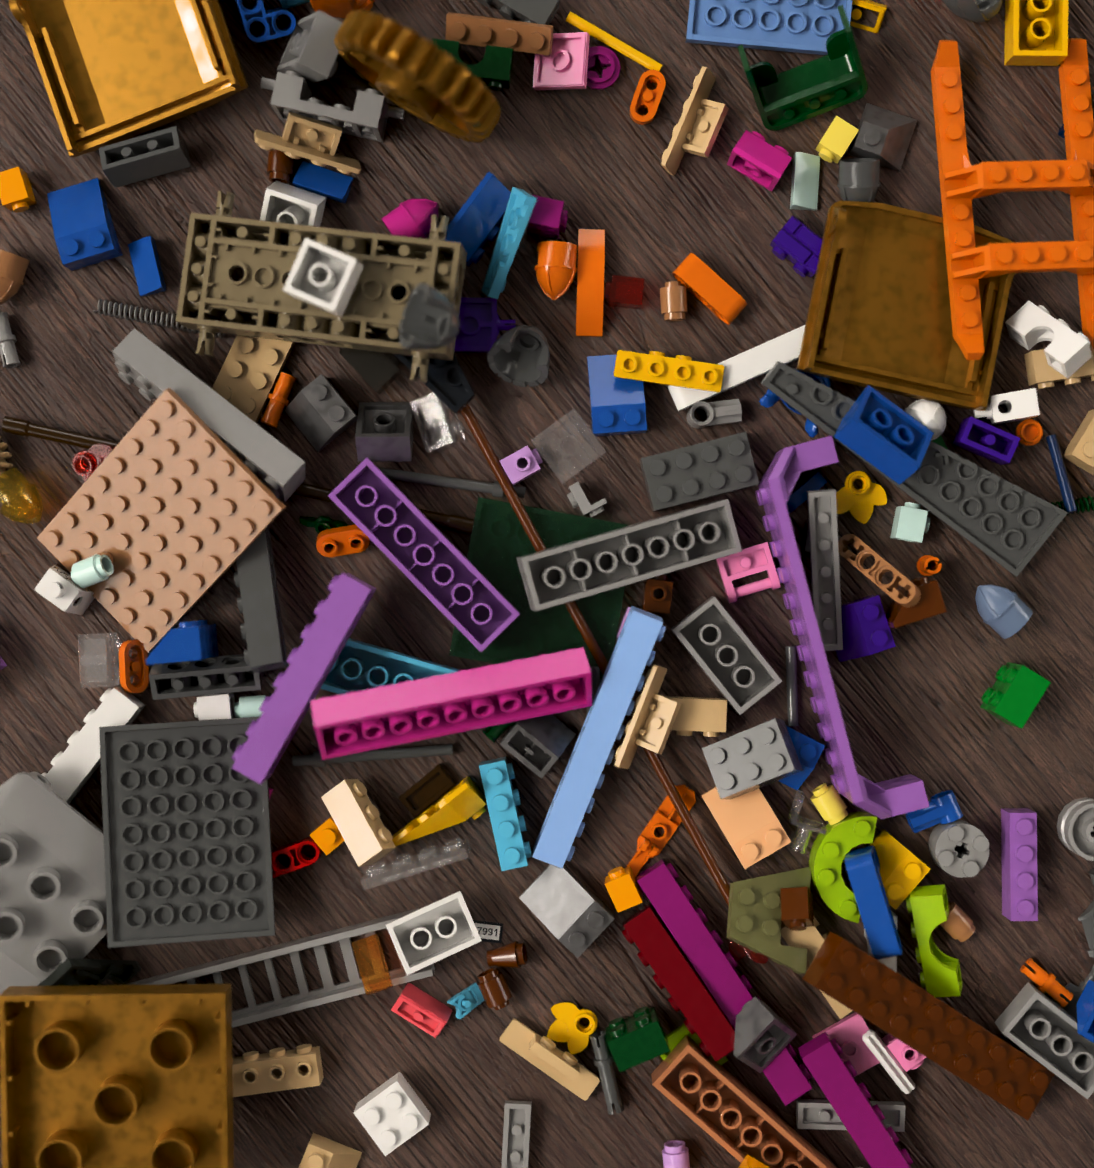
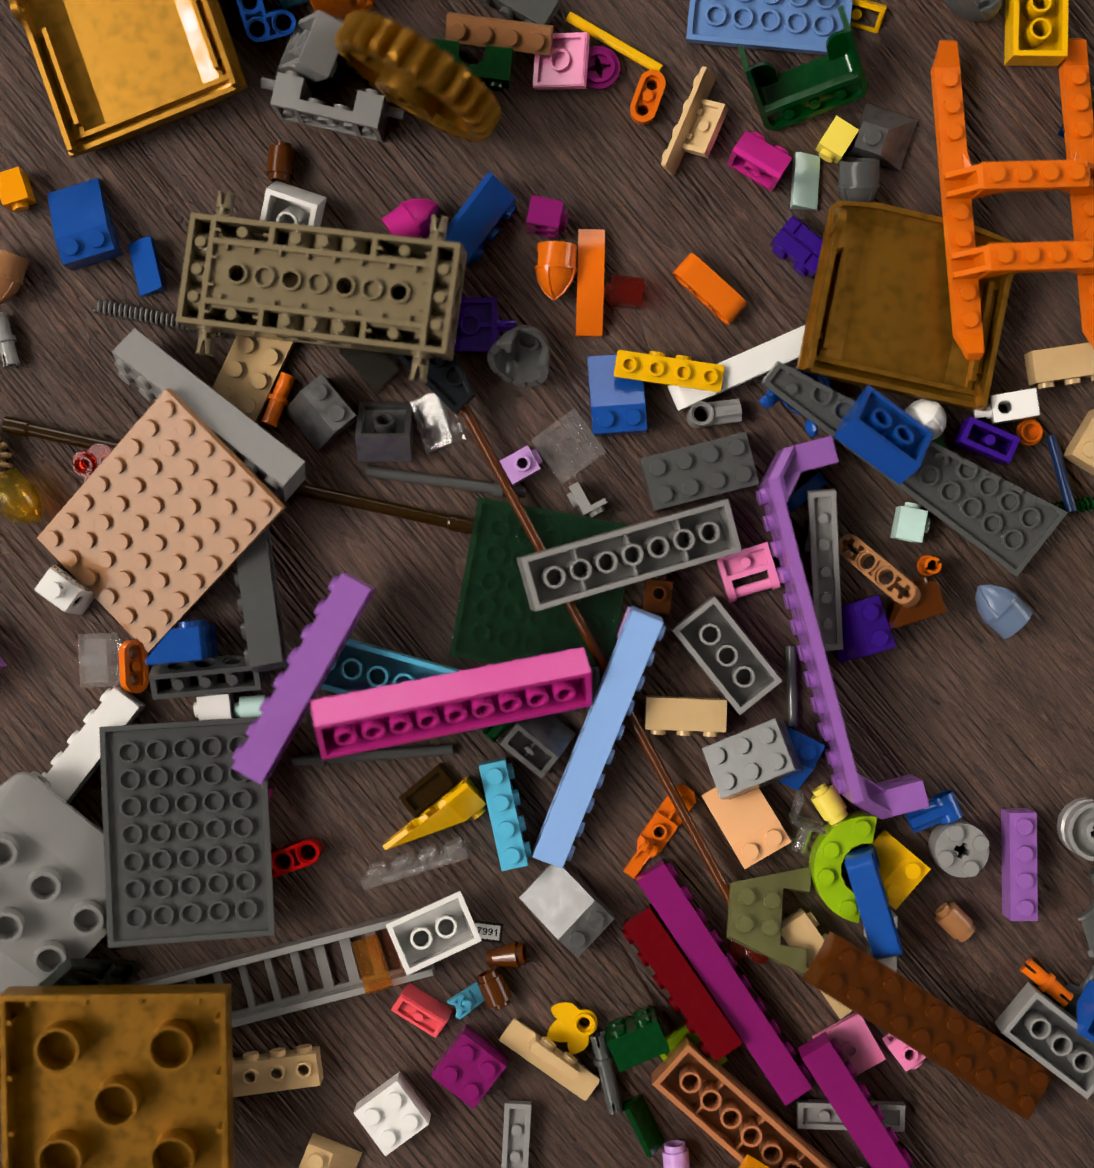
light aqua brick [71,554,114,588] -> none
dark grey brick [99,126,191,188] -> none
tan bracket [254,111,361,175] -> none
white brick [283,238,364,318] -> none
blue slope [292,161,354,204] -> none
dark green piece [300,516,348,534] -> none
light orange brick [310,816,344,856] -> none
orange plate [316,524,370,557] -> none
brick [321,779,396,867] -> none
medium lavender brick [328,458,521,652] -> none
dark grey hair [399,283,460,350] -> none
medium azure wing [481,187,537,299] -> none
light orange brick [605,866,643,913] -> none
tan bracket [614,664,681,769] -> none
medium nougat brick [660,281,688,322] -> none
flat silver slope [734,996,797,1073] -> none
reddish brown brick [781,887,814,931] -> none
yellow plate [836,471,887,524] -> none
white axle [862,1030,915,1094] -> none
lime arch [906,884,963,997] -> none
green brick [980,662,1051,729] -> none
white arch [1005,301,1092,378] -> none
none -> magenta brick [431,1025,507,1109]
none -> dark green slope [624,1094,664,1158]

